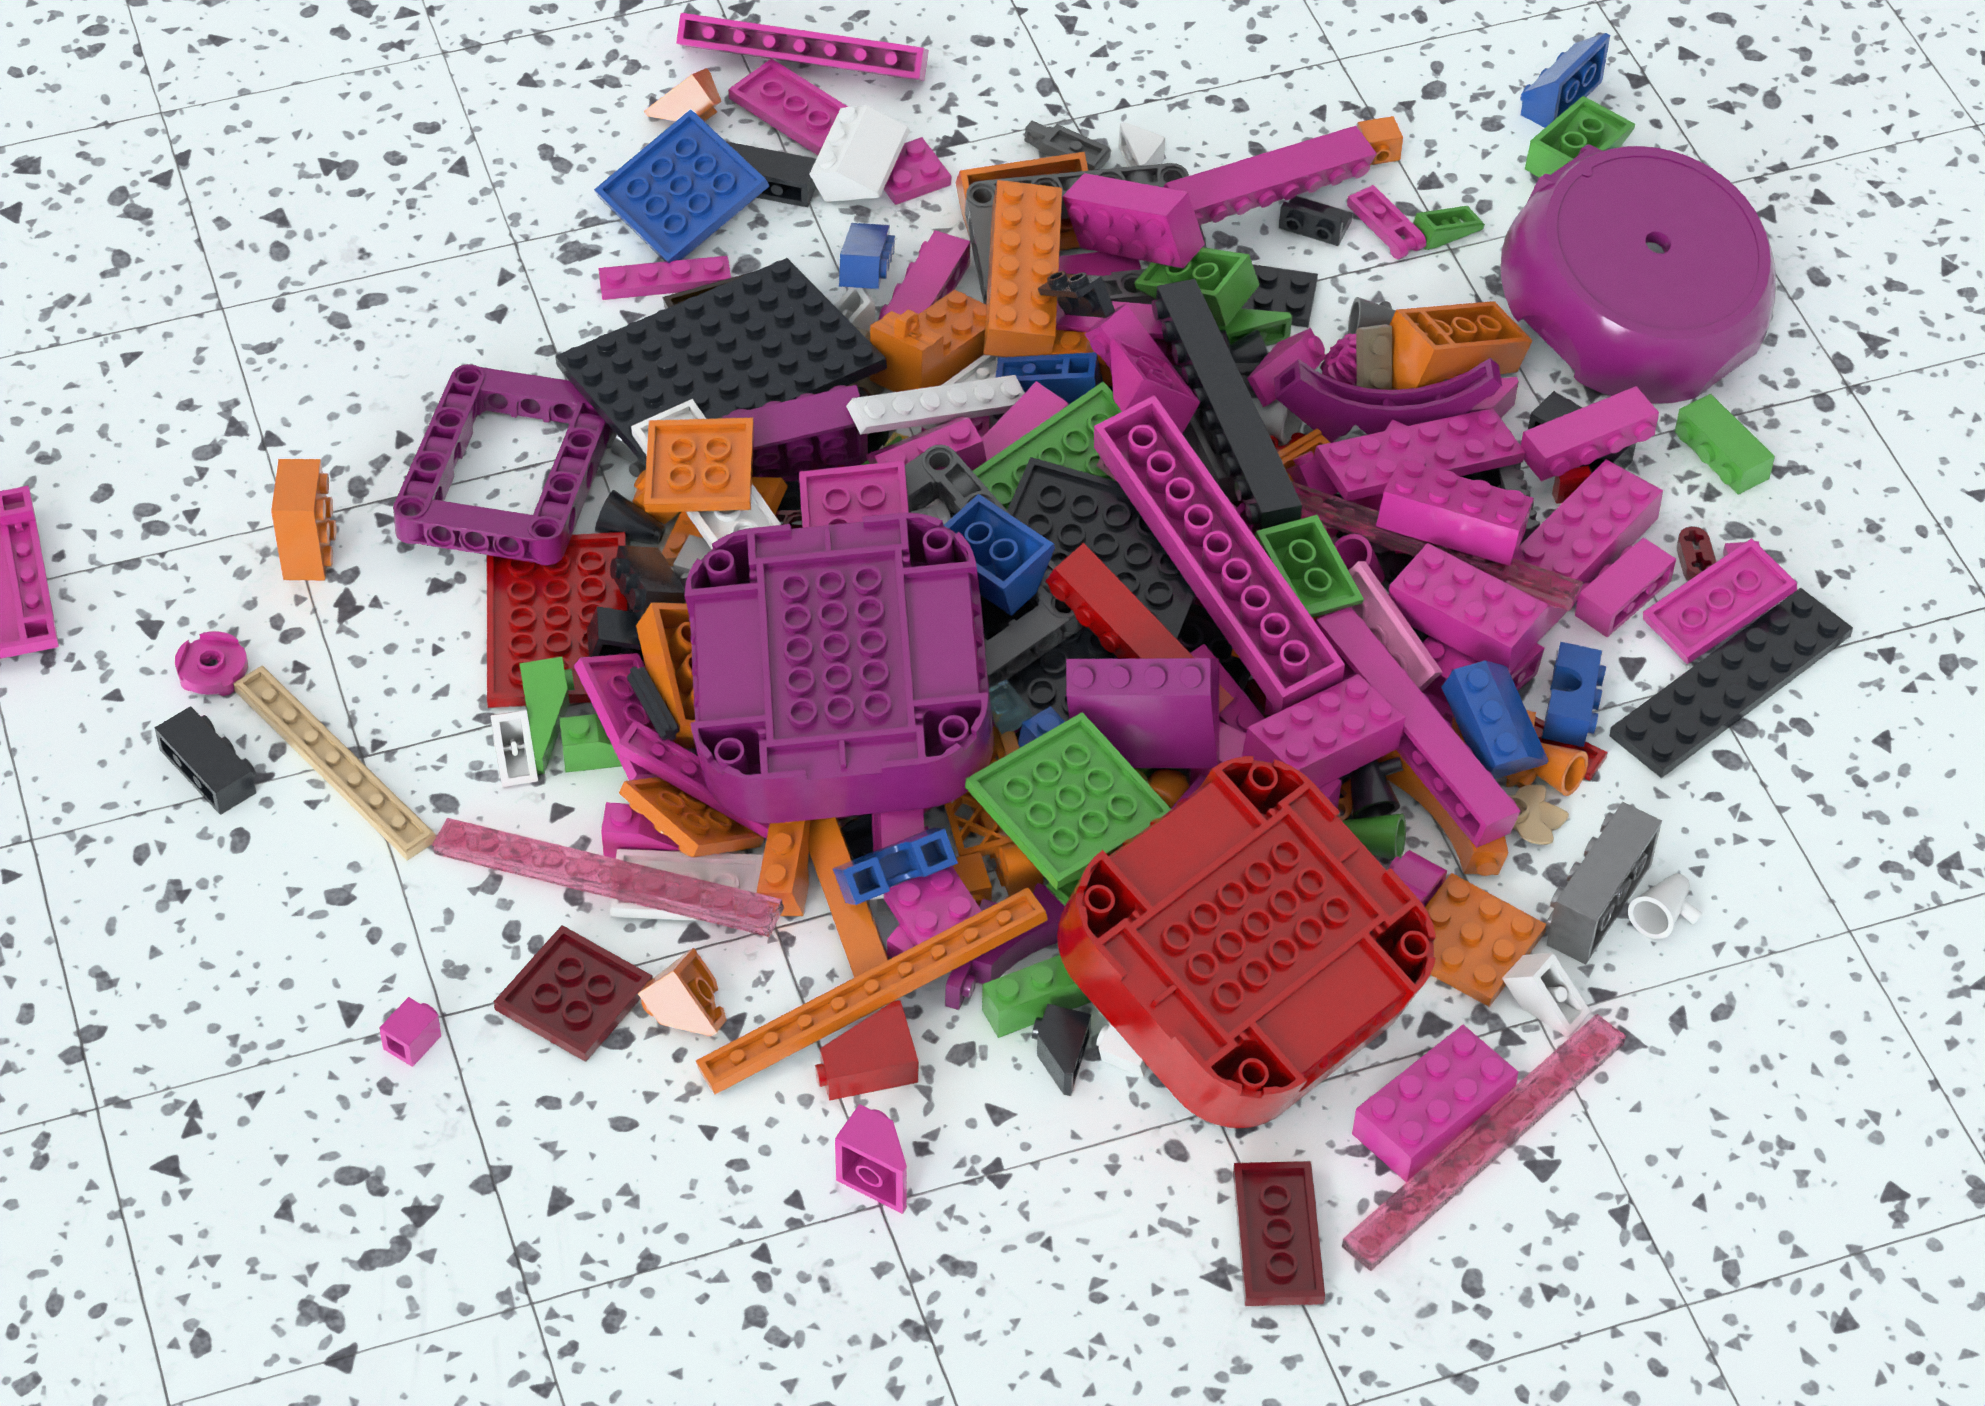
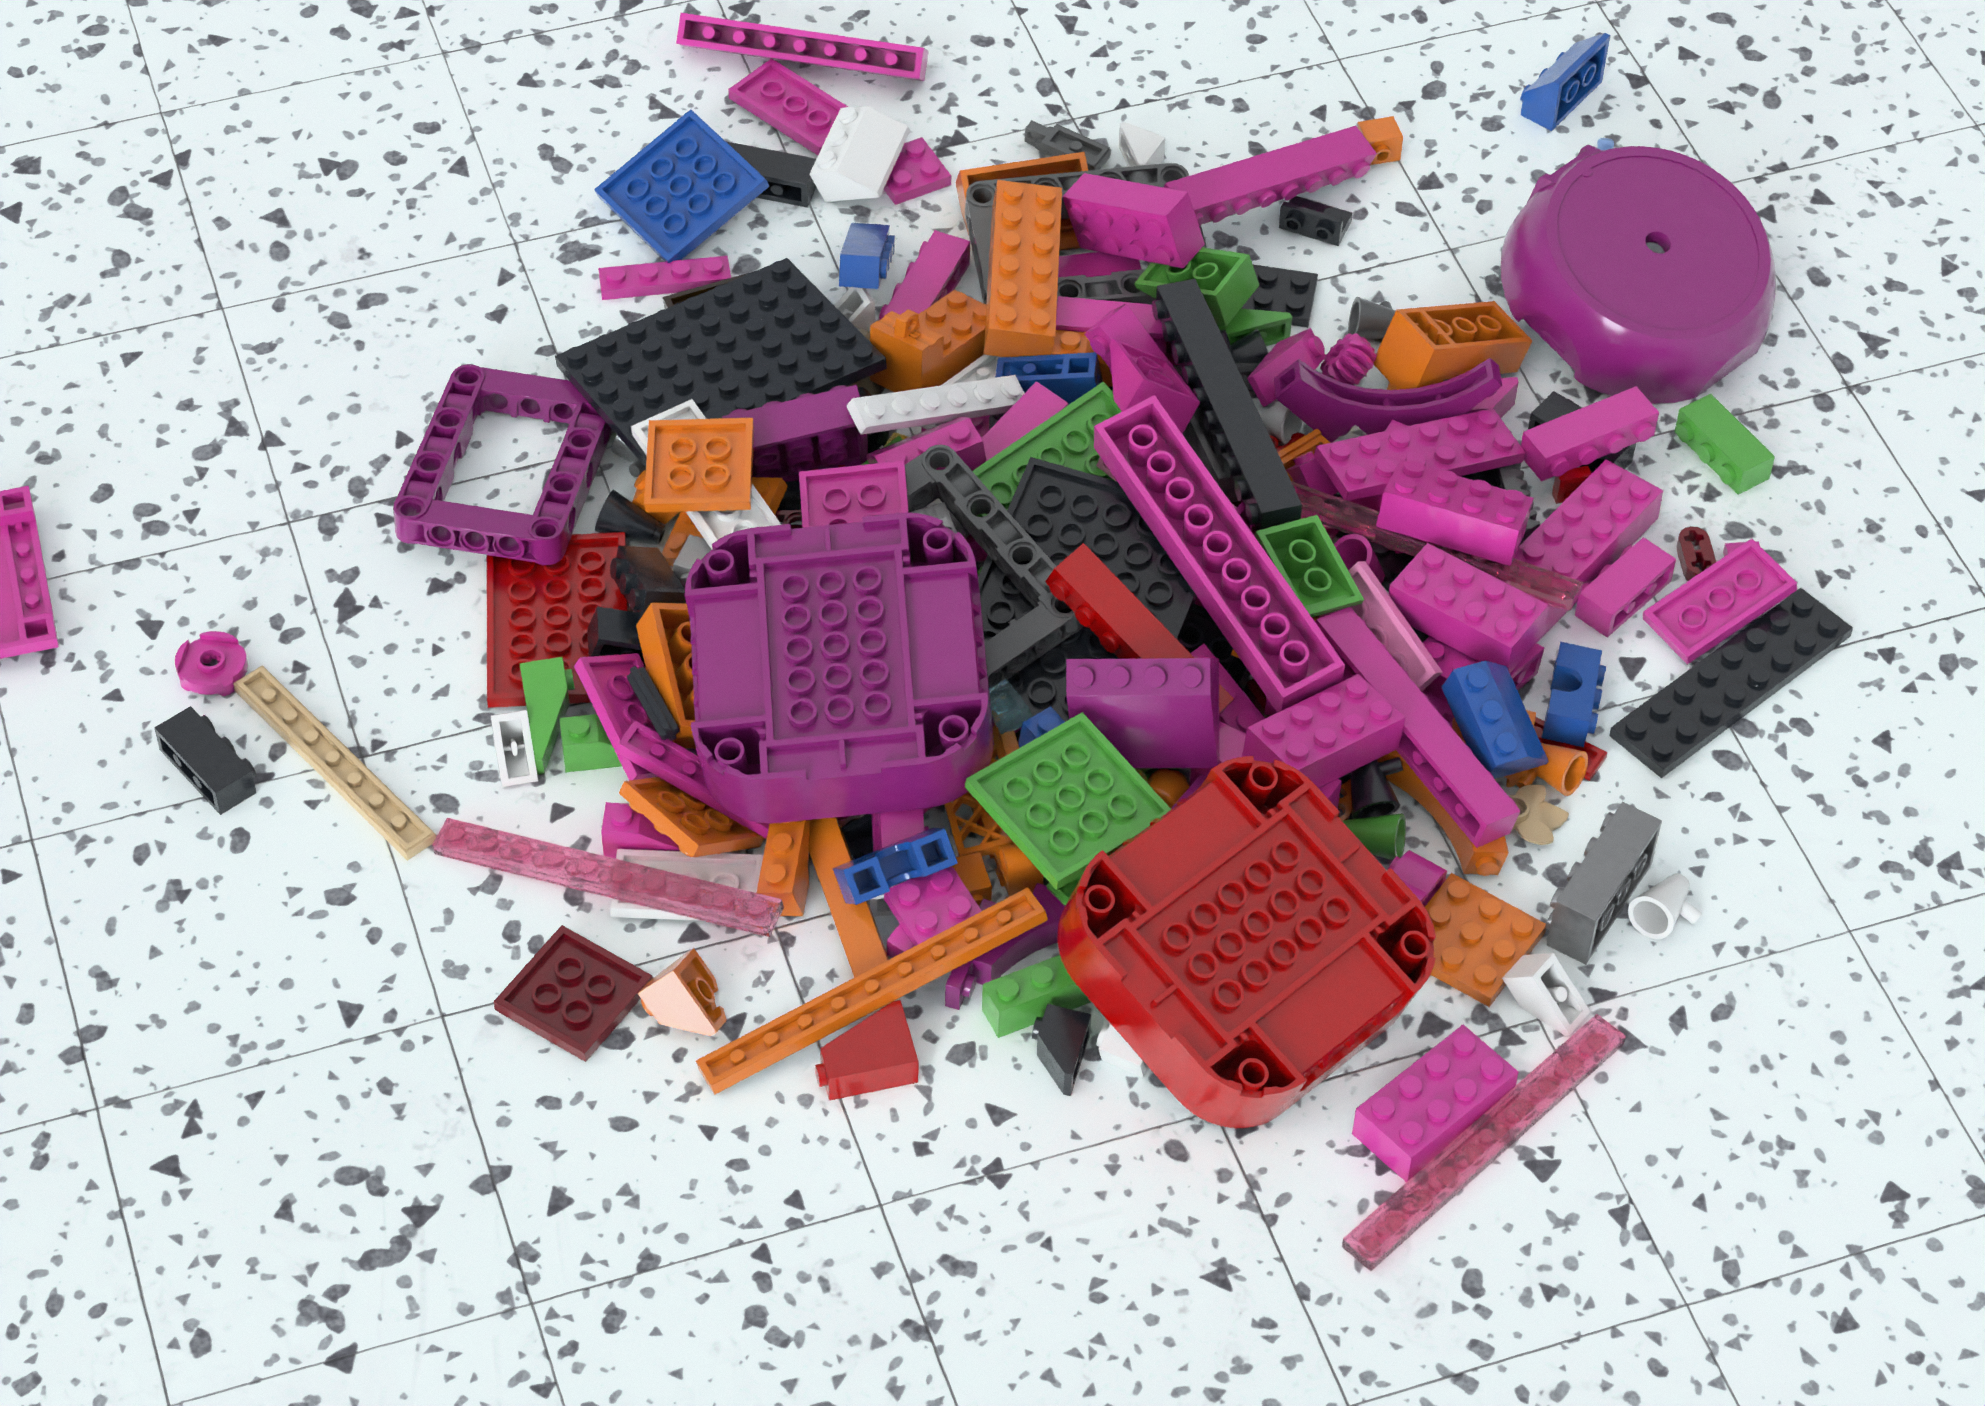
orange brick [271,459,337,581] -> none
dark pink brick [379,997,441,1067] -> none
slope [644,68,722,122] -> none
dark pink slope [835,1104,907,1214] -> none
blue slope [944,494,1055,616] -> none
black bracket [1038,271,1116,318] -> none
dark red plate [1233,1161,1325,1306] -> none
dark pink plate [1347,185,1426,260] -> none
dark tan hinge [1356,324,1392,390] -> none
bright green slope [1413,205,1485,250] -> none
bright green slope [1525,96,1635,177] -> none

